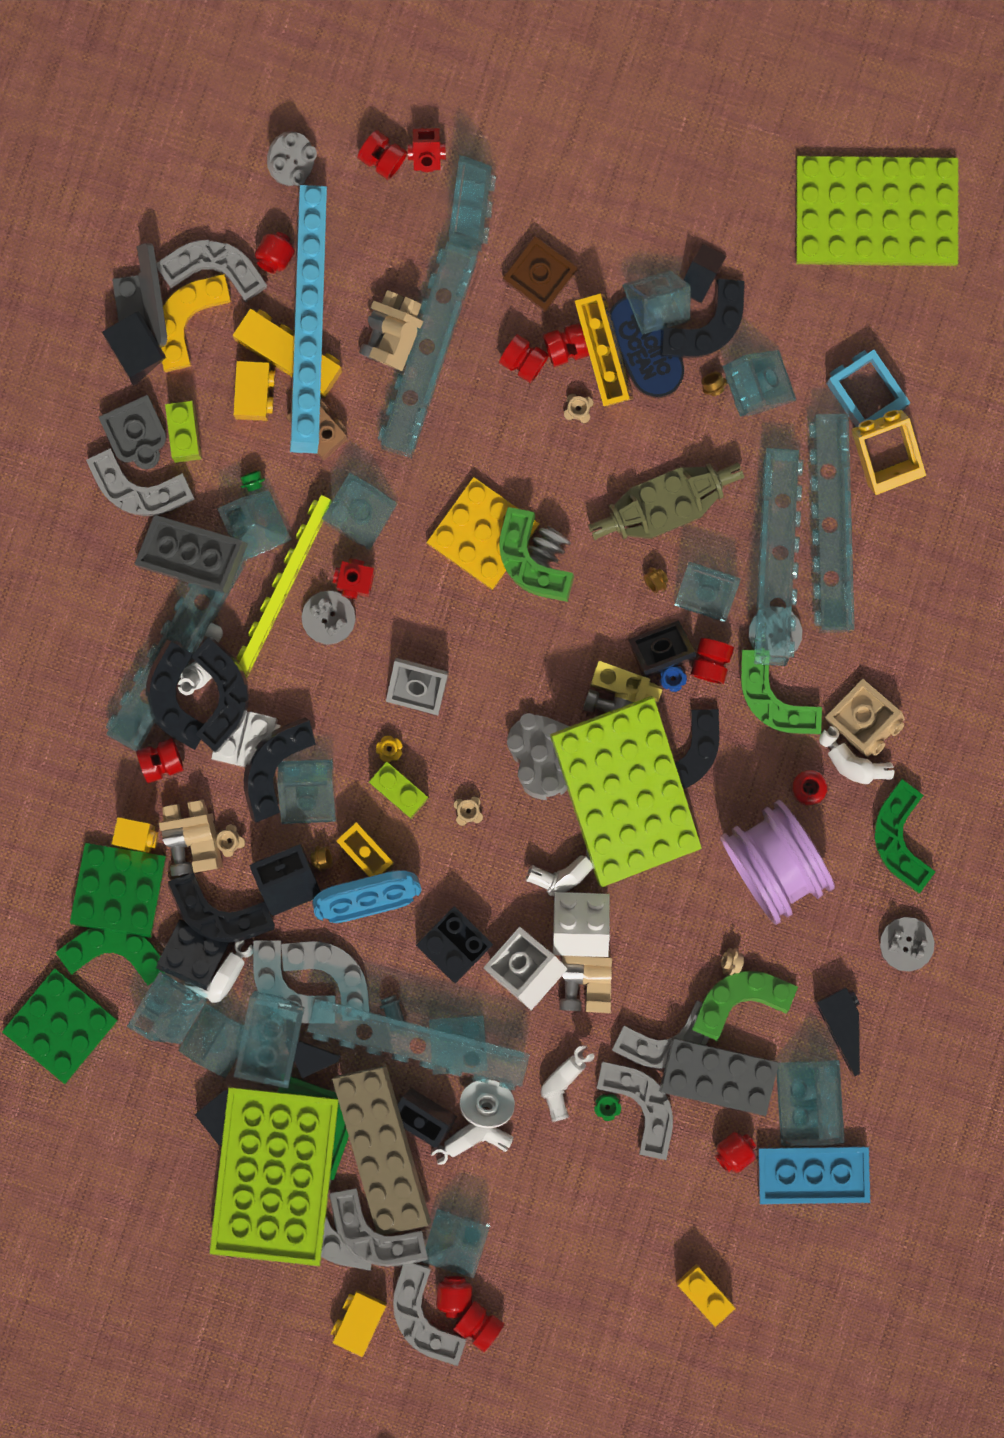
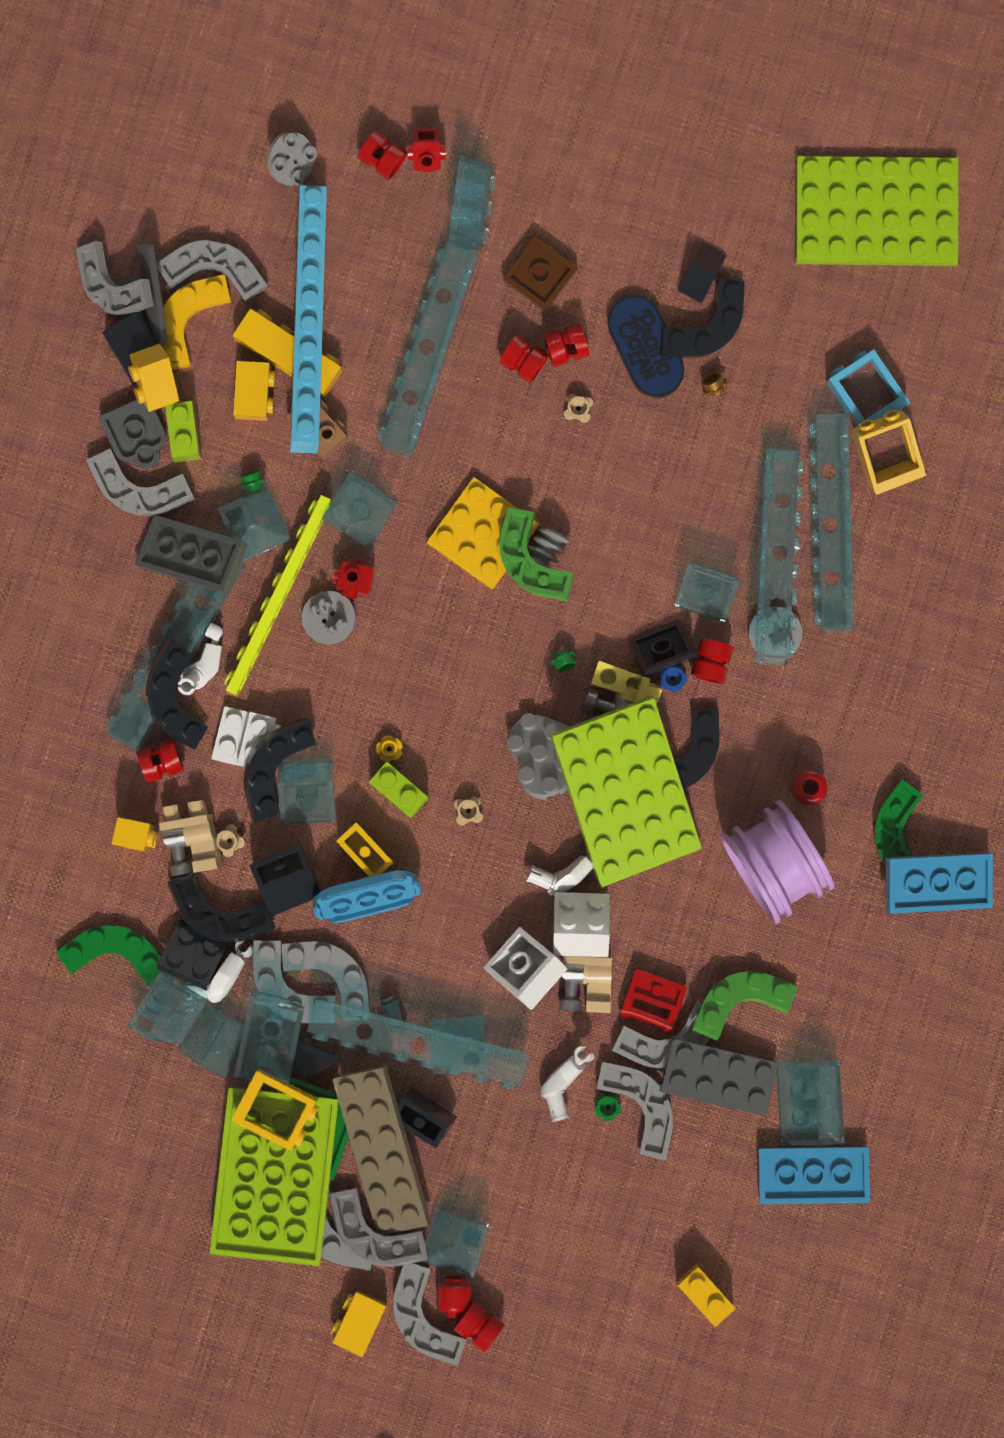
green plate [2,968,119,1084] -> none
green plate [70,843,167,938] -> none
black plate [191,636,249,753] -> none
black slope [194,1089,228,1146] -> none
red head [255,232,295,274] -> none
pearl gold plate [311,845,333,872] -> none
tan hips [359,290,424,371] -> none
light grey slope [386,658,449,715] -> none
black slope [416,906,493,984] -> none
white arm [431,1123,514,1165] -> none
white dish [460,1079,515,1128] -> none
yellow brick [575,293,633,406] -> none
olive plate [588,462,744,541] -> none
clear light blue slope [623,271,691,335] -> none
pearl gold plate [644,567,668,593] -> none
red head [715,1132,757,1173] -> none
tan plate [721,948,744,975] -> none
clear light blue slope [722,350,796,417] -> none
bright green plate [741,650,822,734] -> none
black slope [814,988,860,1077] -> none
white arm [819,726,894,784] -> none
tan plate [825,679,905,758] -> none
light grey plate [880,917,935,972] -> none
none -> light grey plate [76,241,153,315]
none -> yellow brick [128,344,179,412]
none -> yellow window [231,1068,319,1151]
none -> green plate [551,649,577,673]
none -> red plate [619,969,688,1034]
none -> dark azure plate [886,852,993,914]

